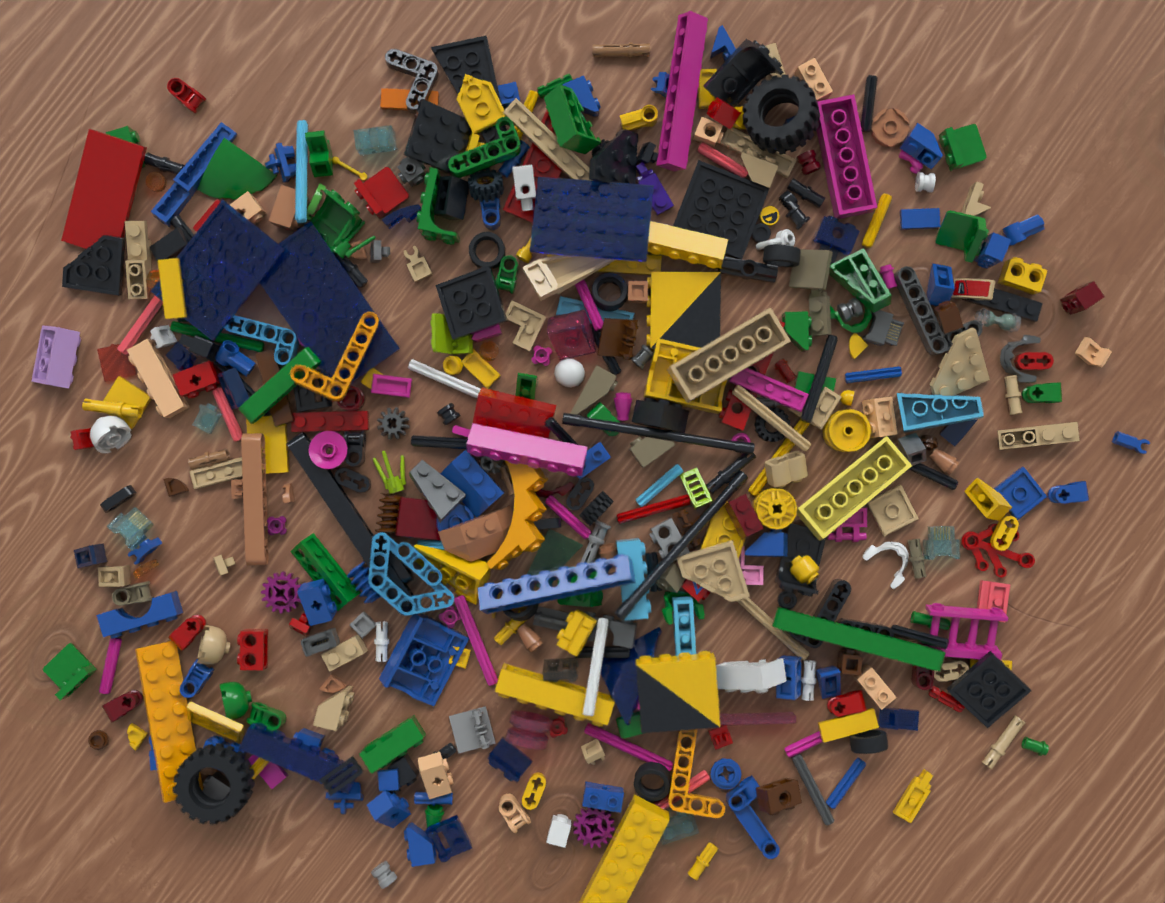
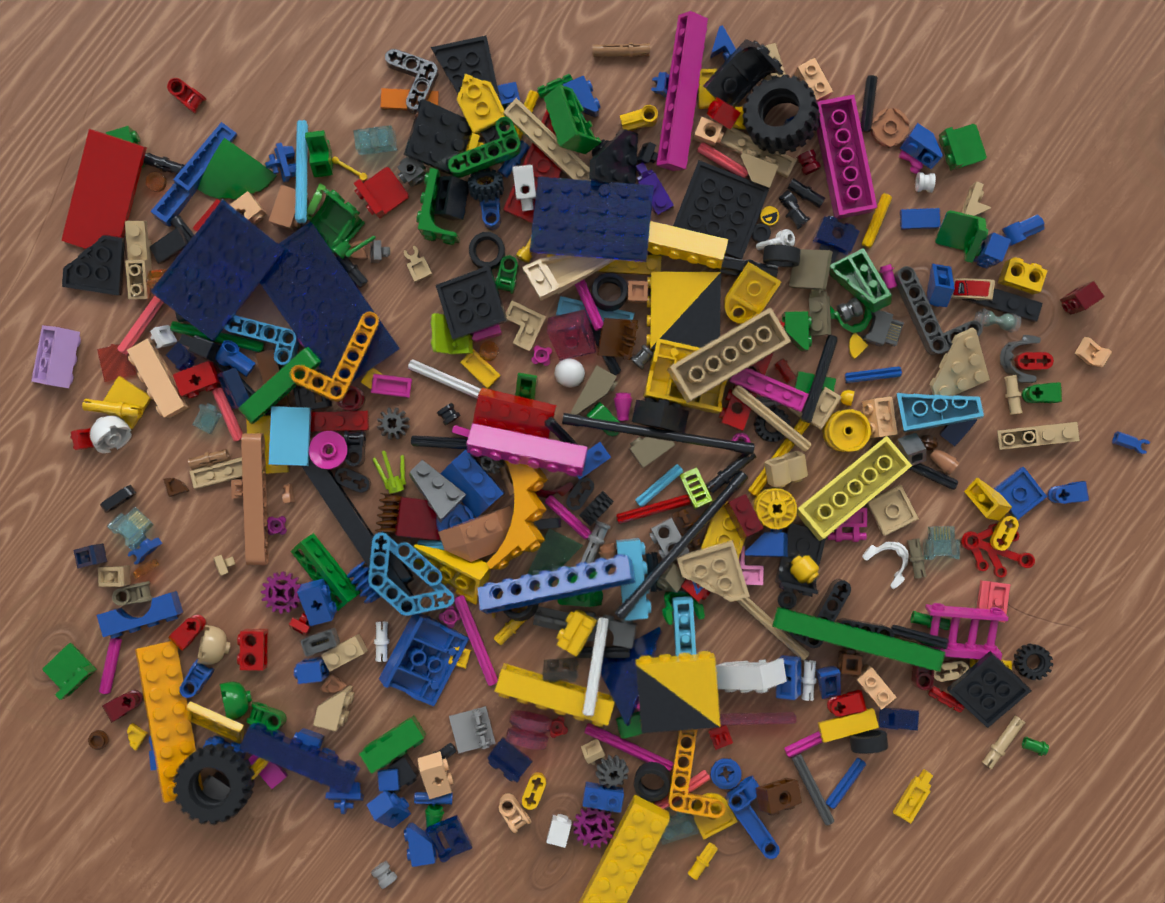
yellow tile [158,258,187,319] -> none
black tile [319,756,364,796] -> none
light grey tile [350,611,376,639] -> none
clear blue slope [382,204,422,229] -> none
yellow tile [443,356,463,375] -> none
nougat cone [517,623,543,653] -> none
reddish brown brick [934,301,963,334] -> none
none -> medium azure tile [269,406,311,466]
none -> blue brick [294,657,330,684]
none -> dark grey gear [596,754,629,789]
none -> yellow tile [692,793,738,839]
none -> yellow tile [724,262,781,324]
none -> black tyre [1013,643,1053,680]

